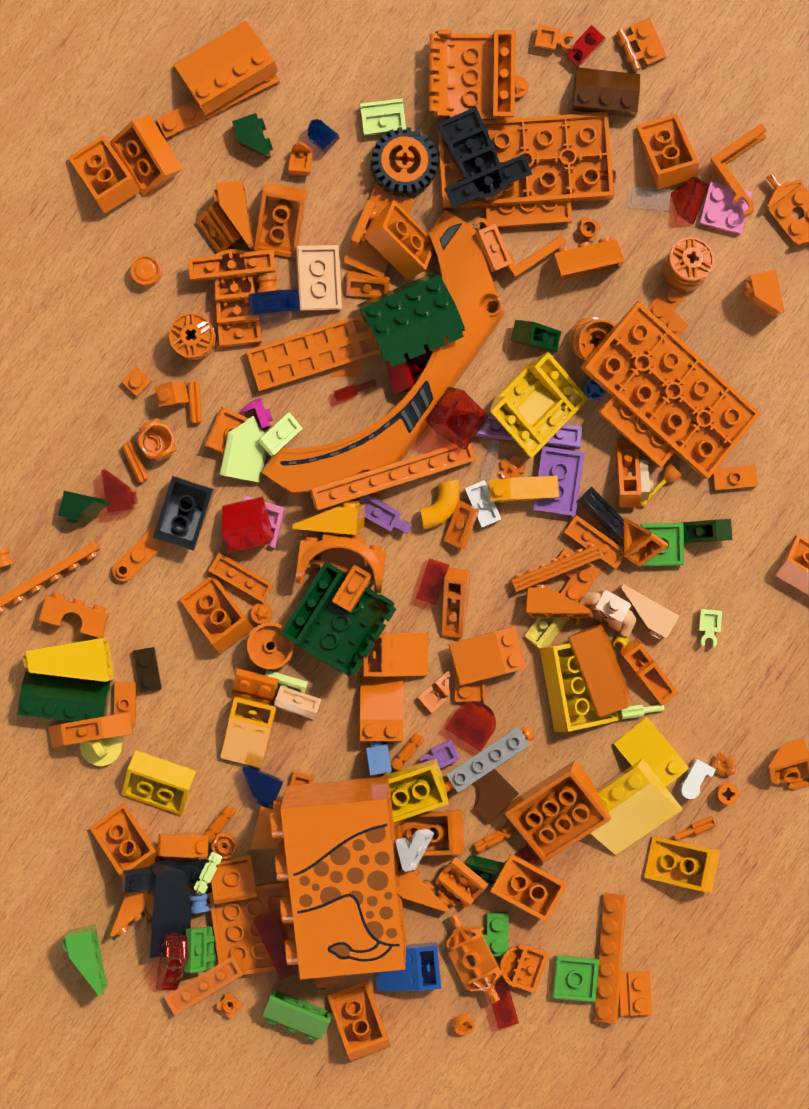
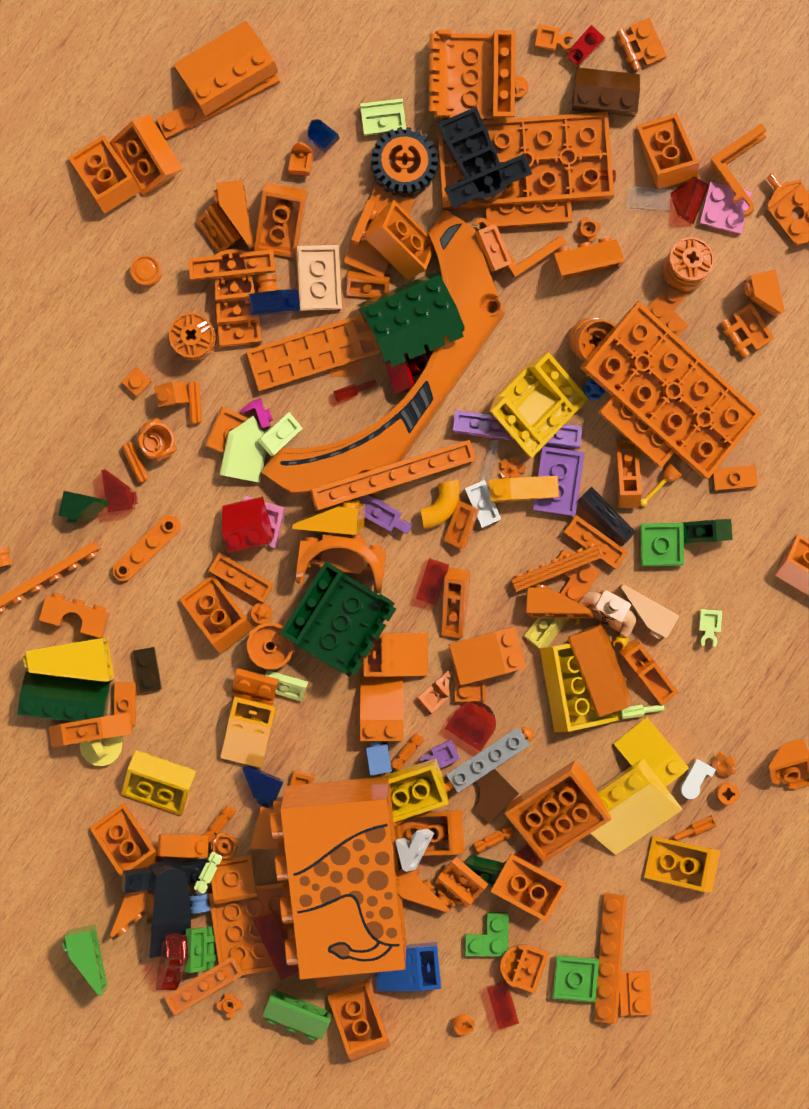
black slope [153,476,216,551] -> none
dark green slope [232,113,273,158] -> none
light nougat panel [274,686,321,720] -> none
orange plate [332,565,373,613] -> none
clear red slope [425,387,489,450] -> none
orange plate [444,913,505,1003] -> none
dark green slope [511,320,562,352] -> none
orange slope [623,517,668,567] -> none
tan plate [639,460,653,500] -> none
none -> orange plate [720,303,774,359]

